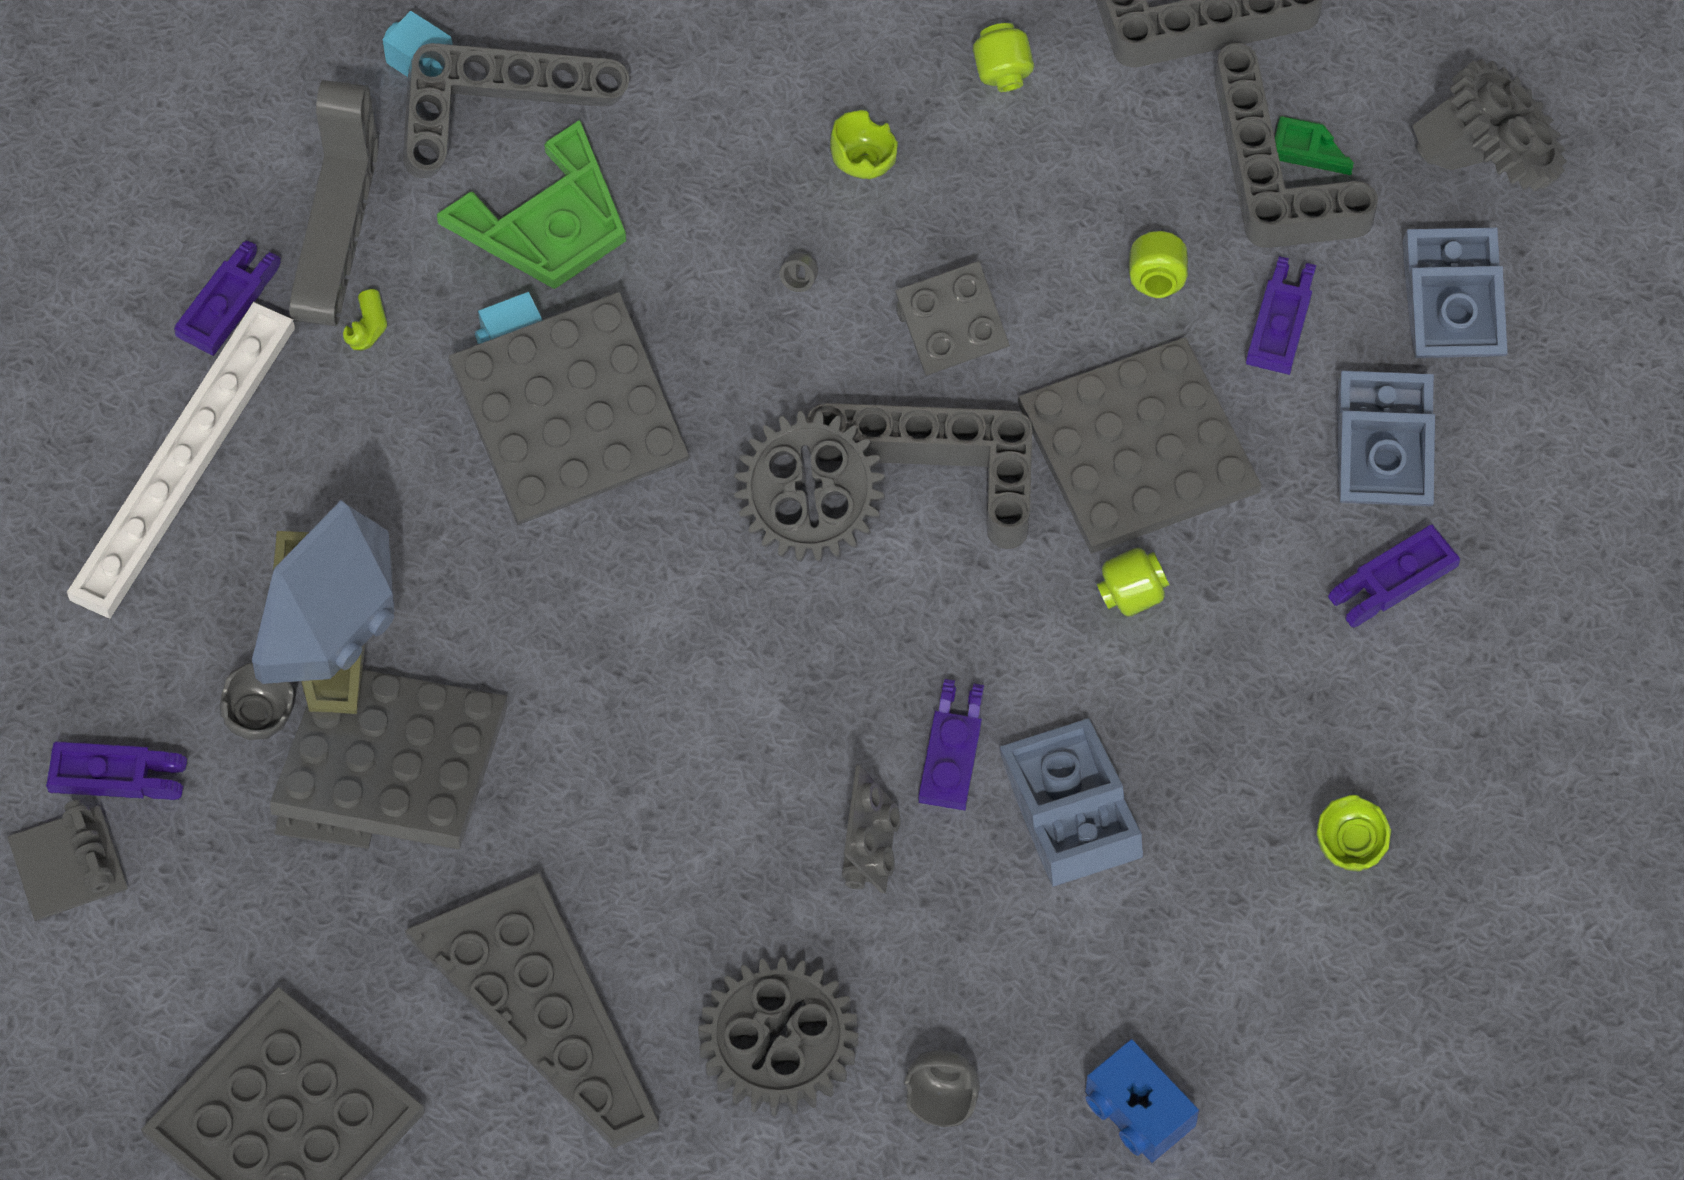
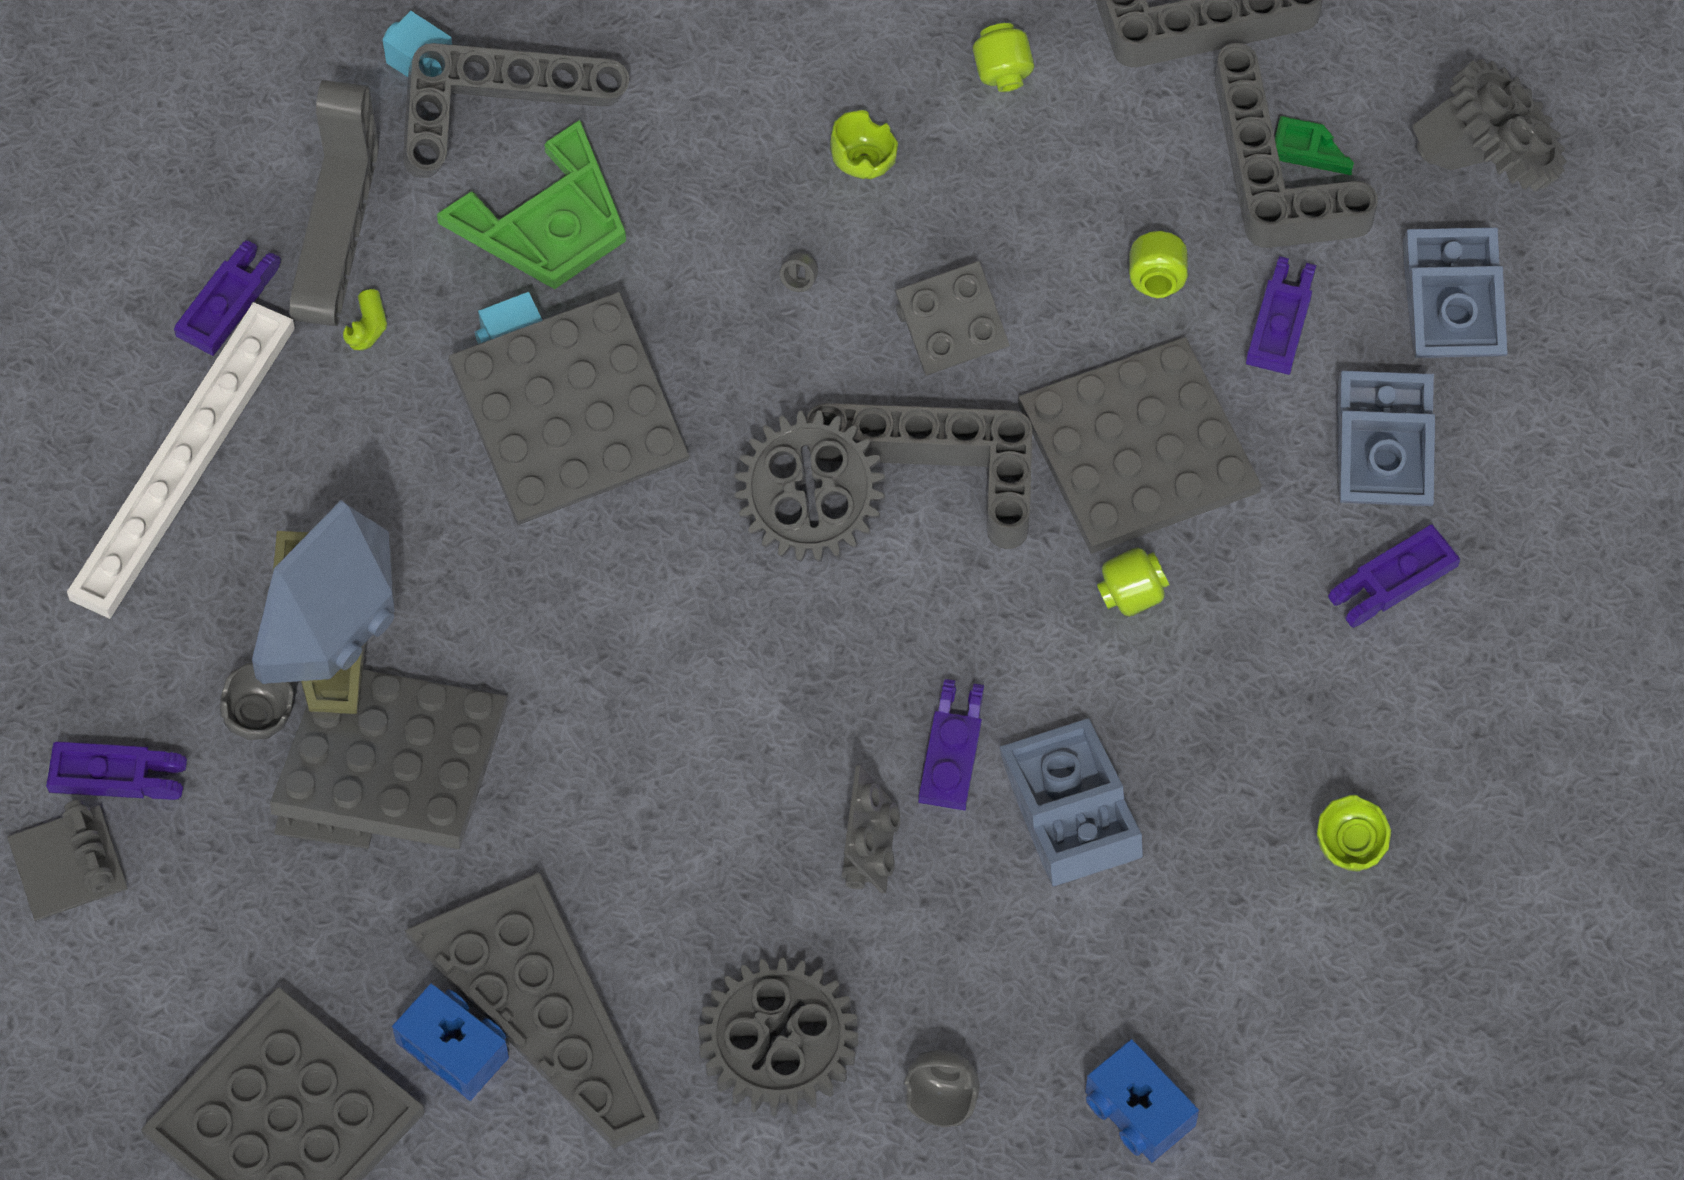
none -> blue brick [392,983,509,1101]

